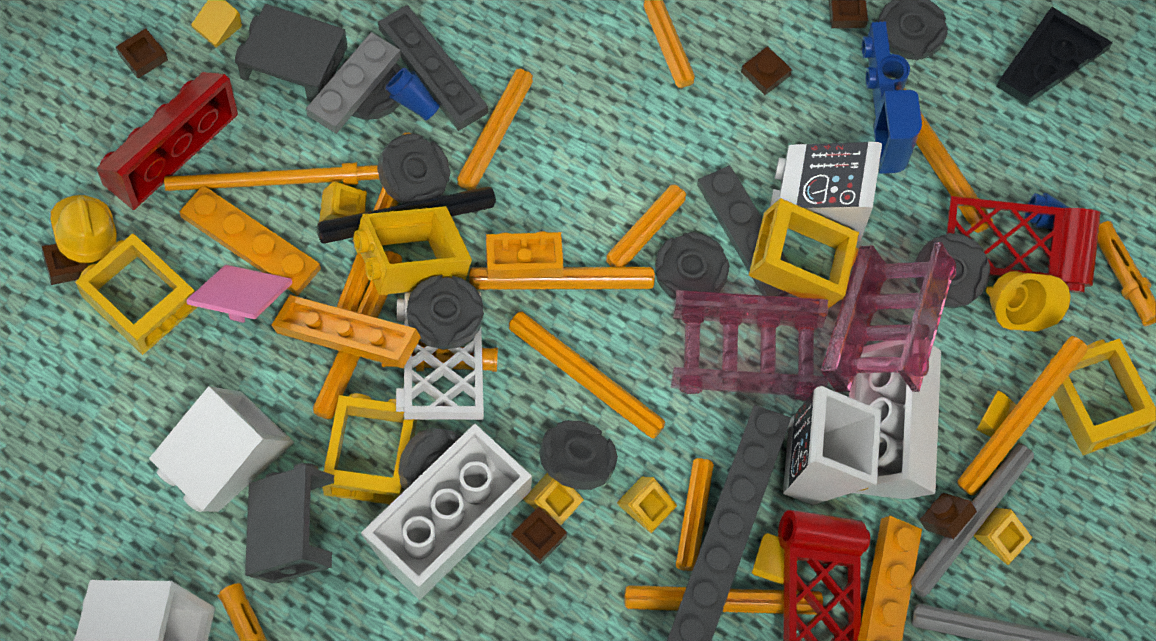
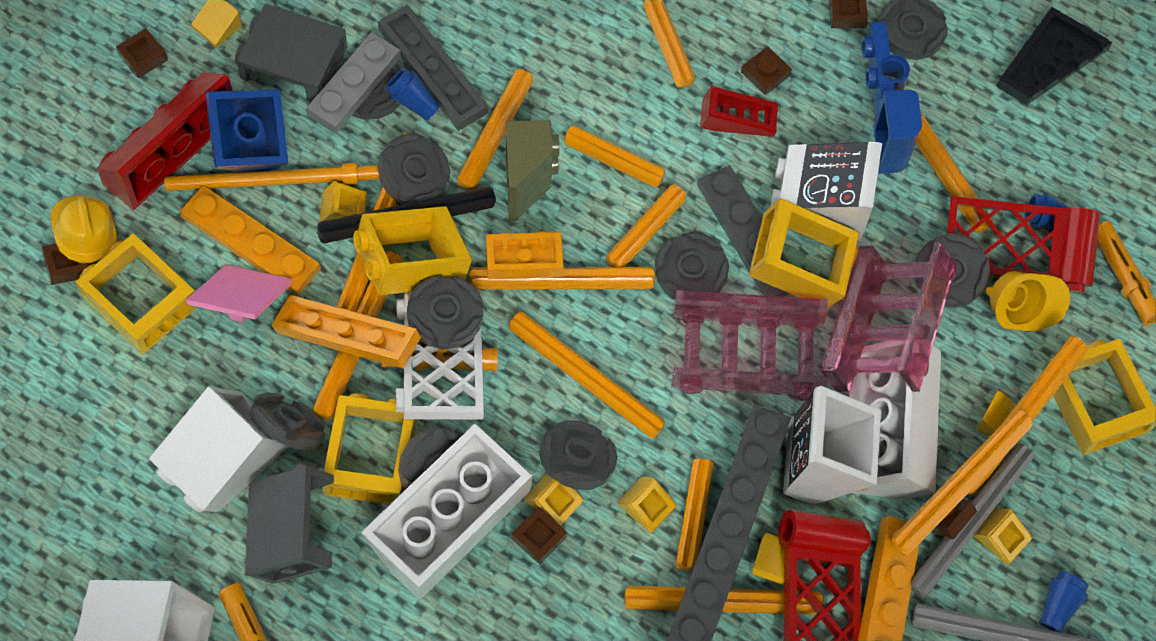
none -> blue slope [206,89,288,172]
none -> dark grey tile [249,392,325,451]
none -> olive slope [506,120,559,221]
none -> light orange axle [564,125,665,188]
none -> red slope [700,86,778,137]
none -> light orange axle [892,409,1032,556]
none -> blue cone [1039,571,1089,632]

